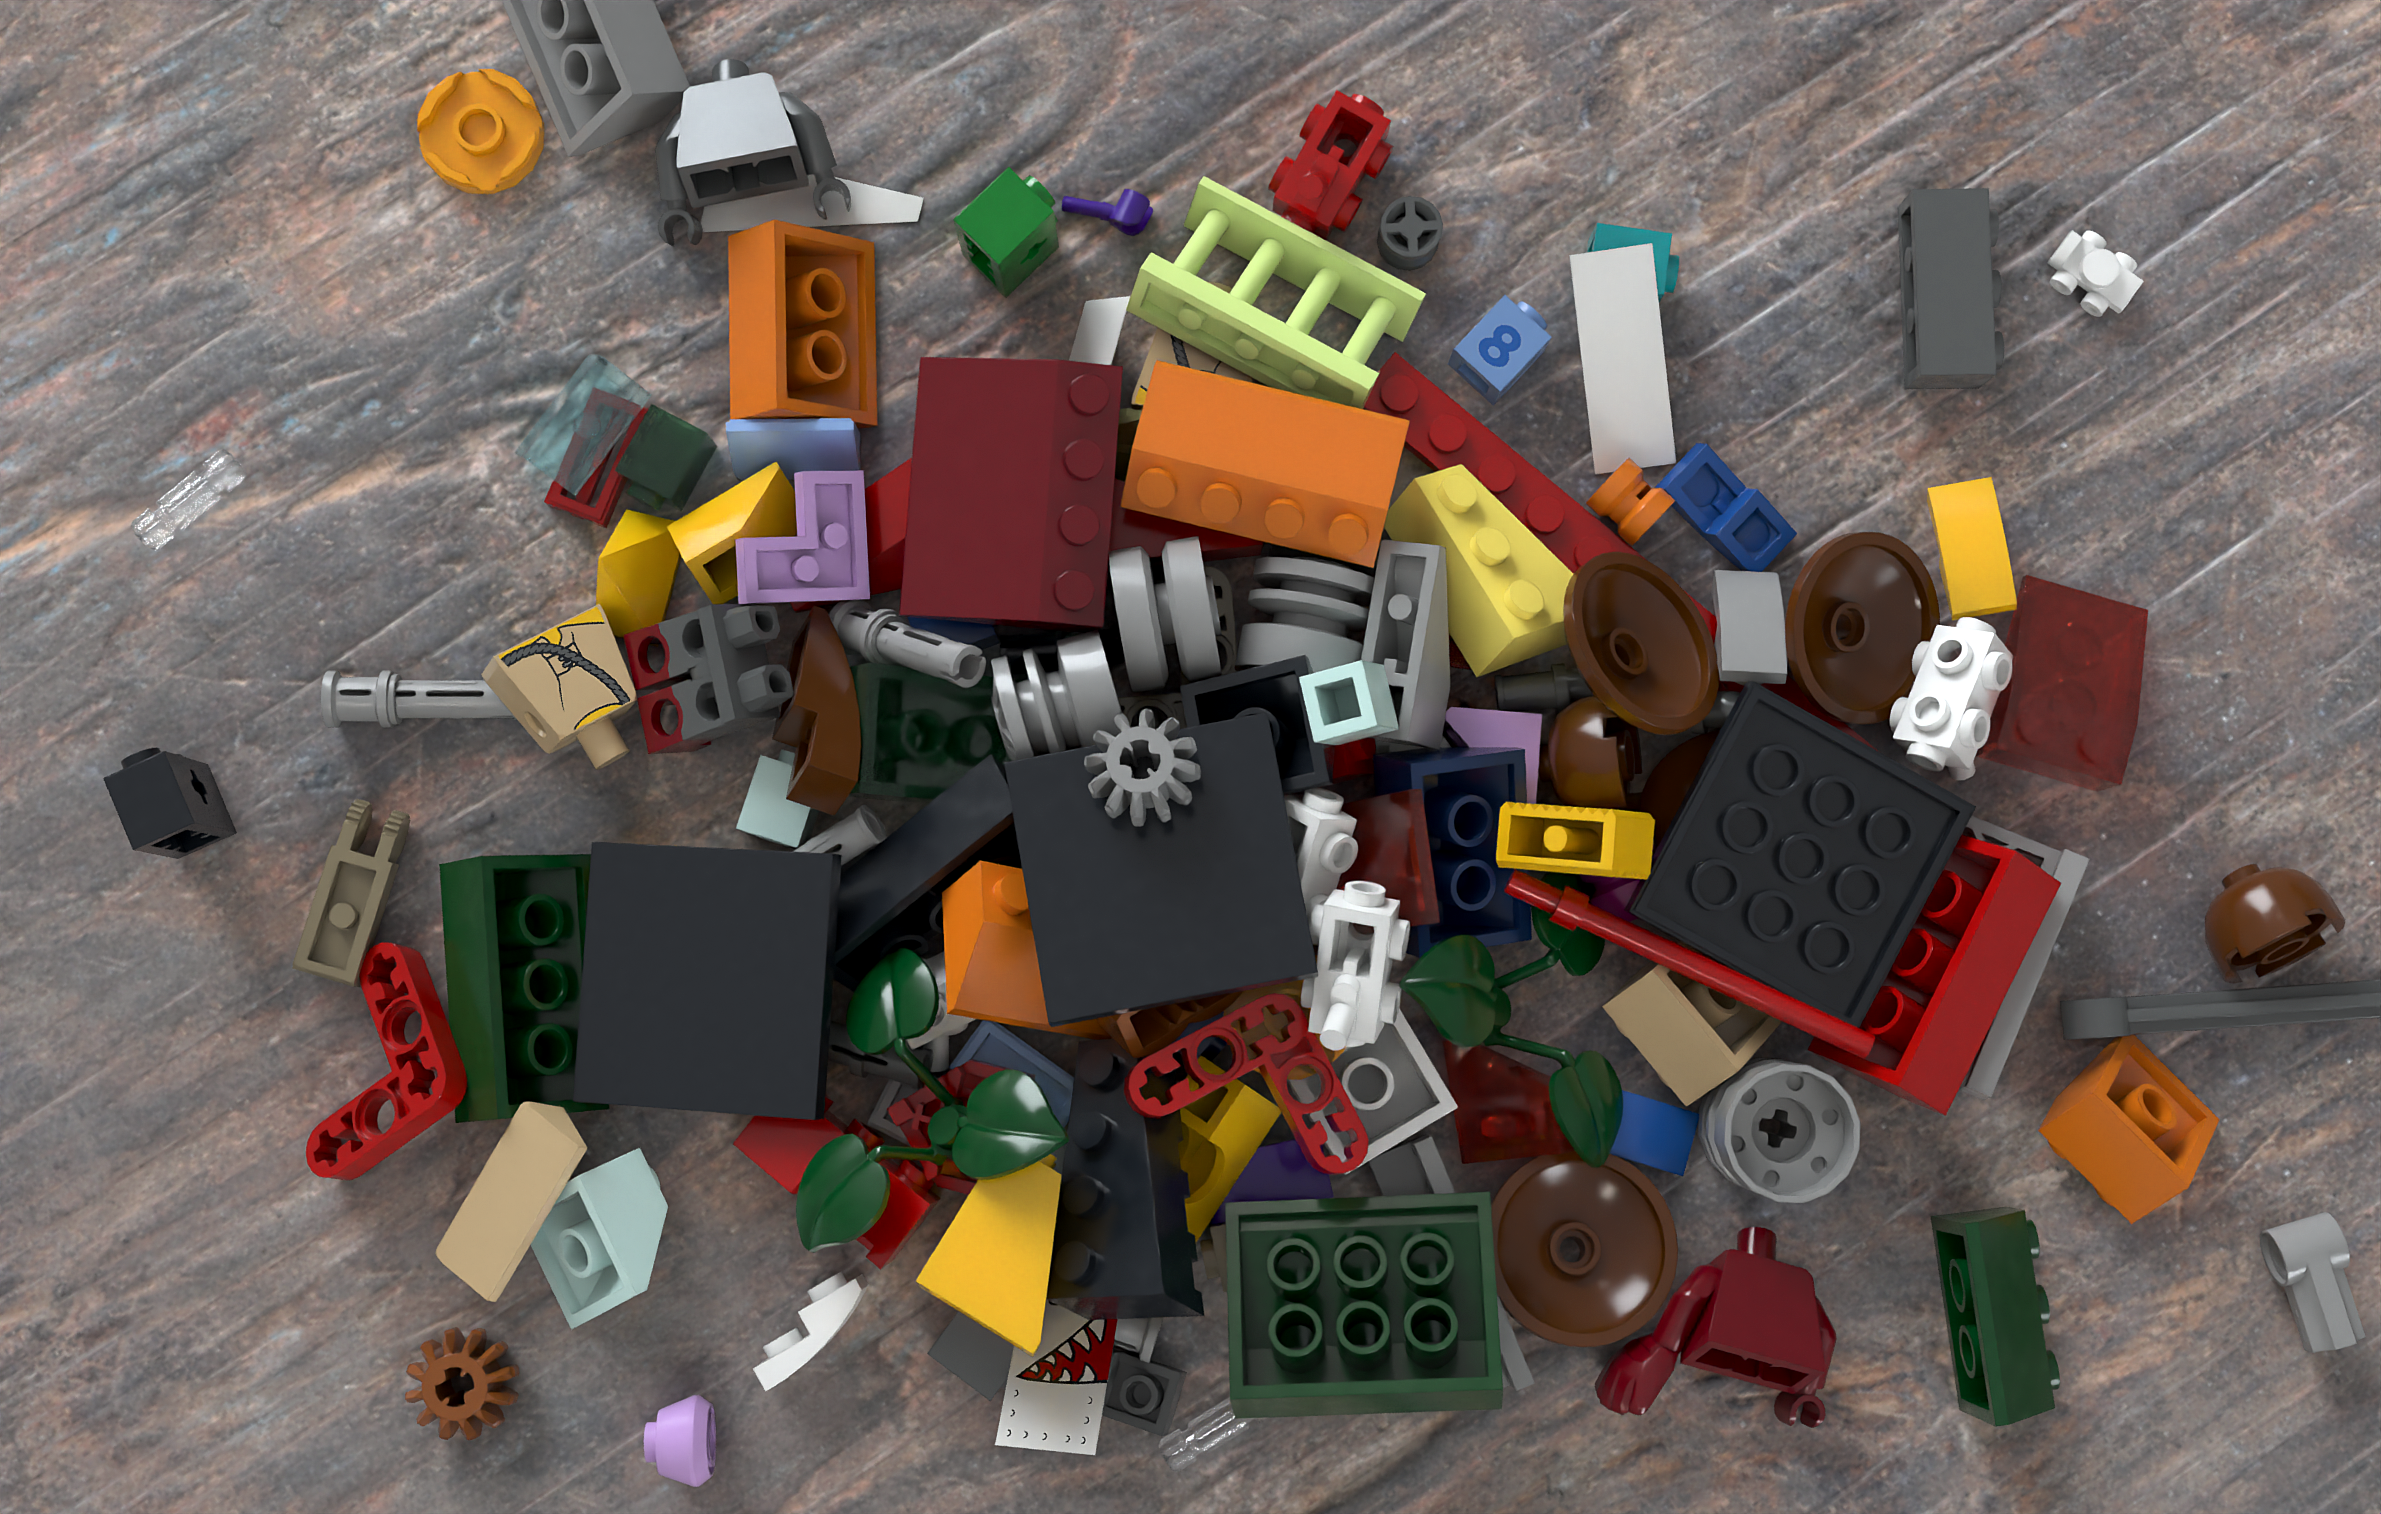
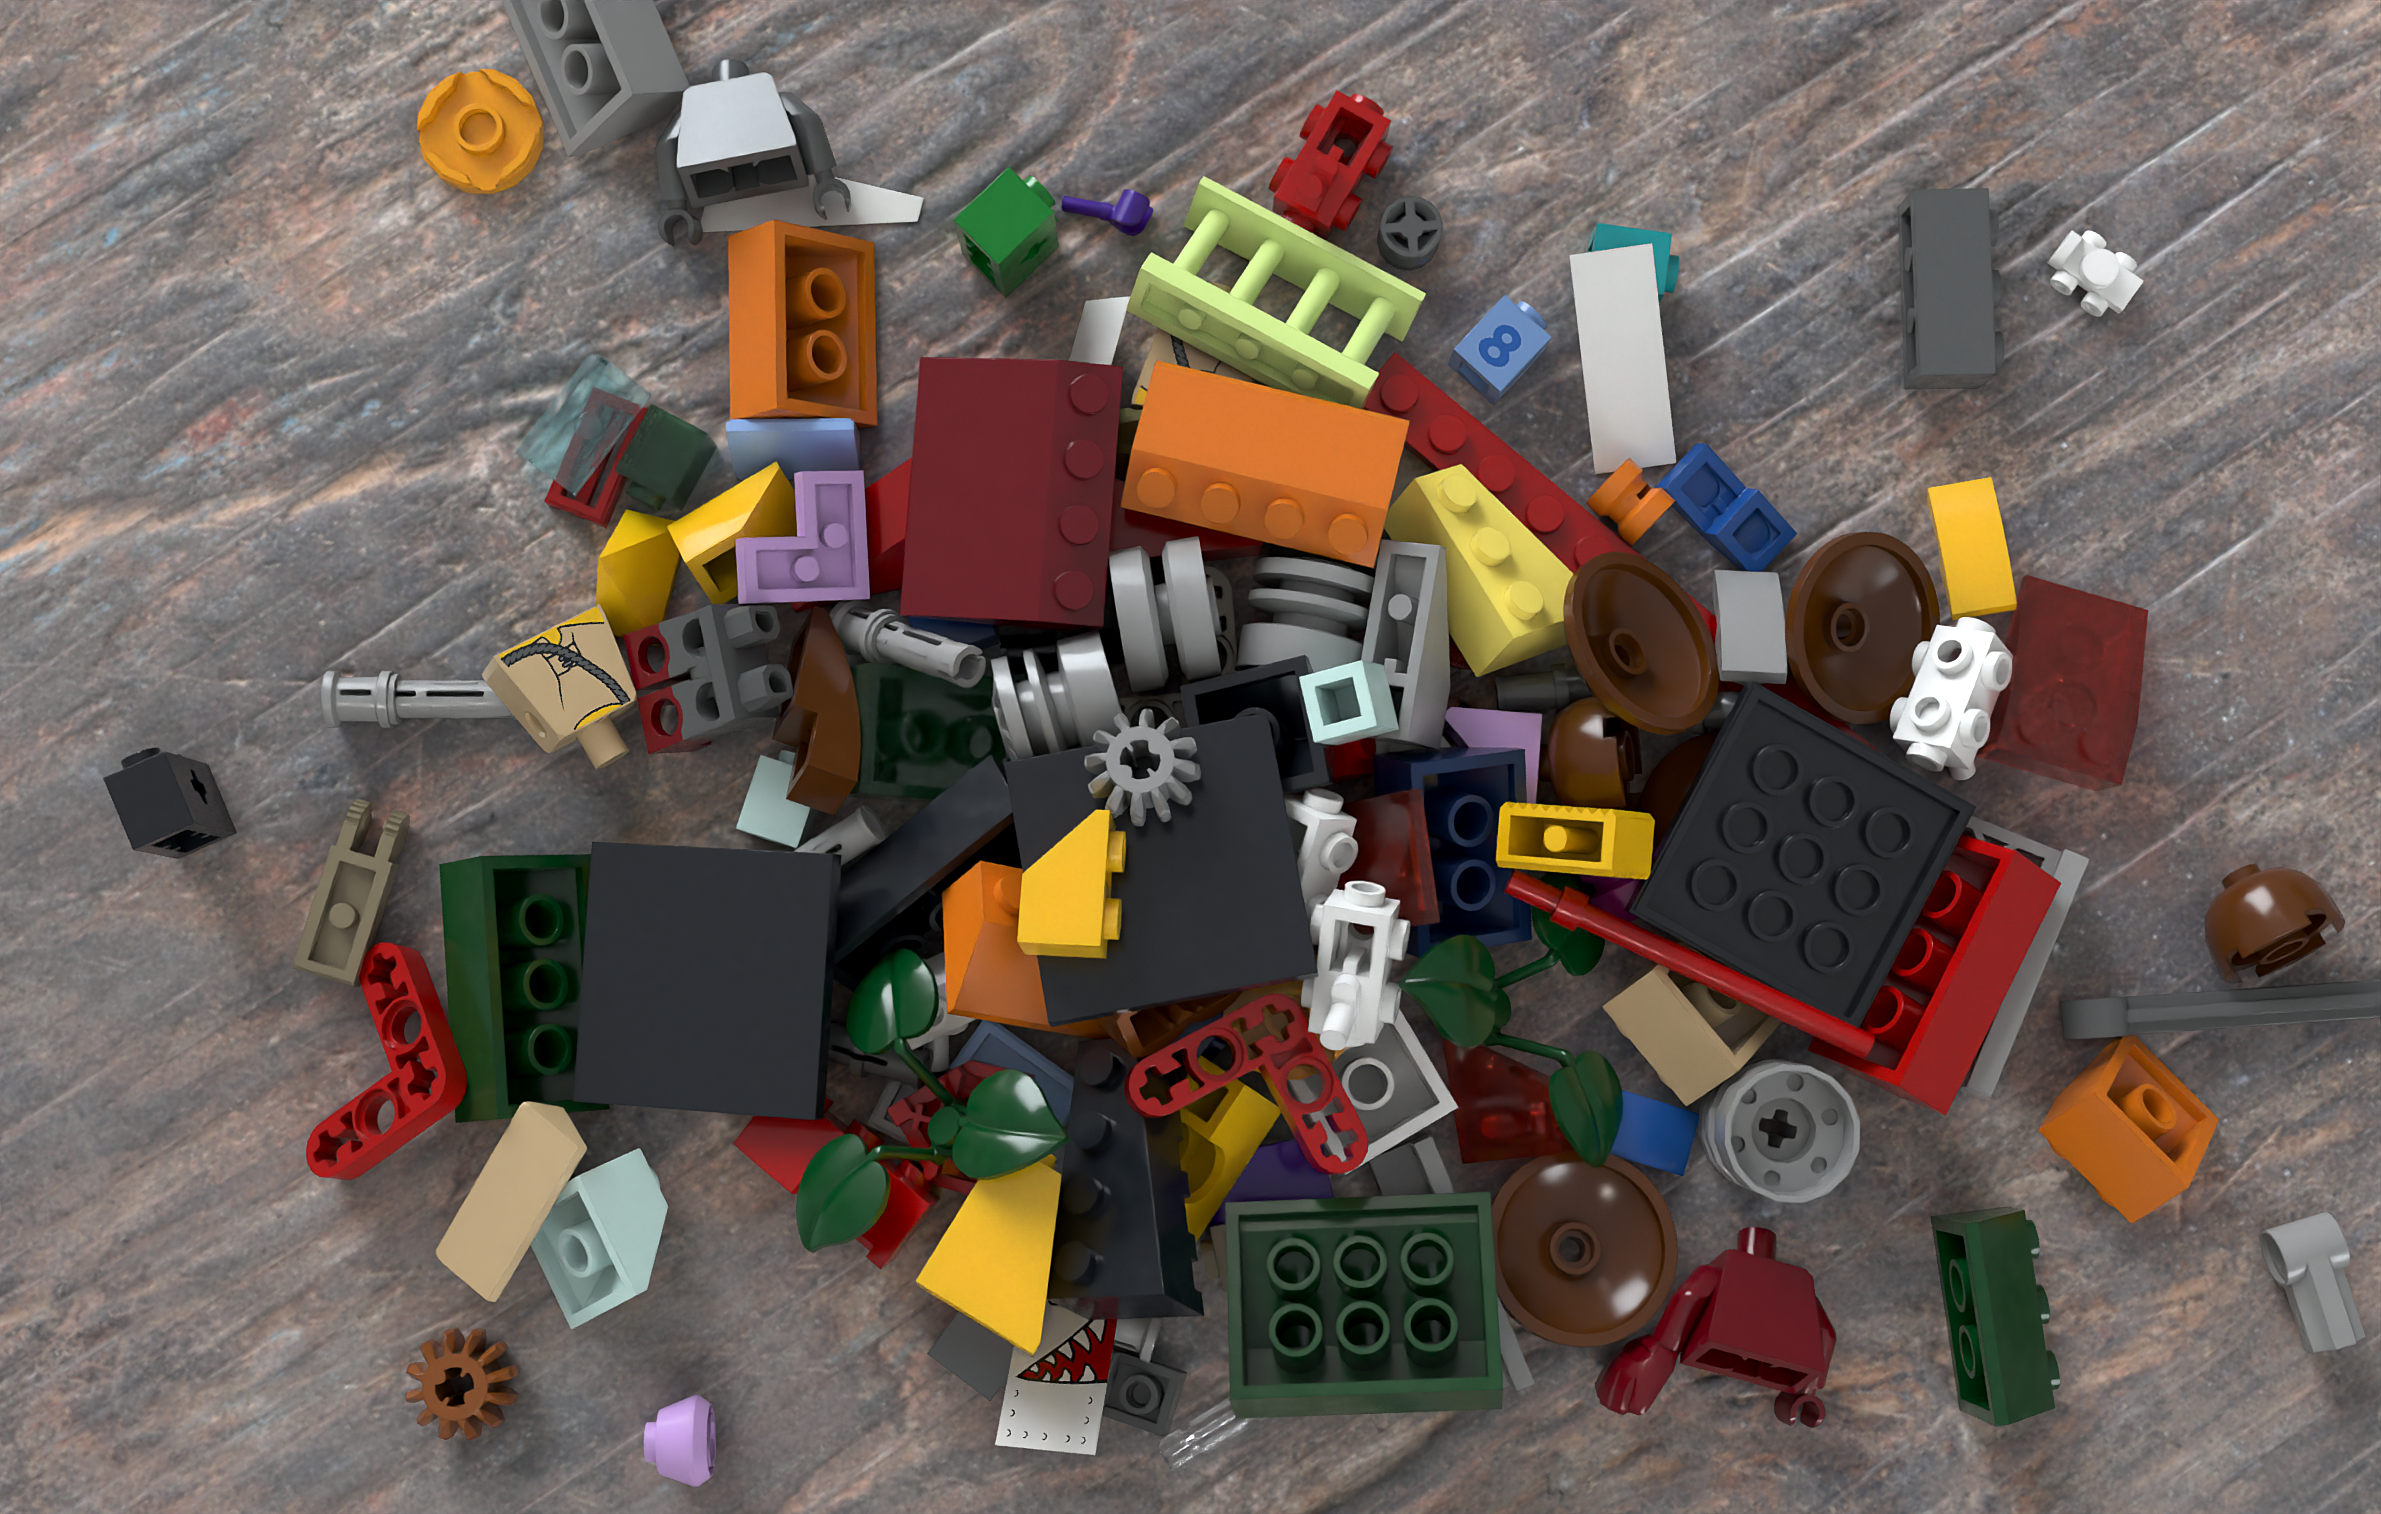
clear axle [131,449,247,551] -> none
white slope [753,1272,868,1391] -> none
none -> yellow slope [1017,810,1126,959]

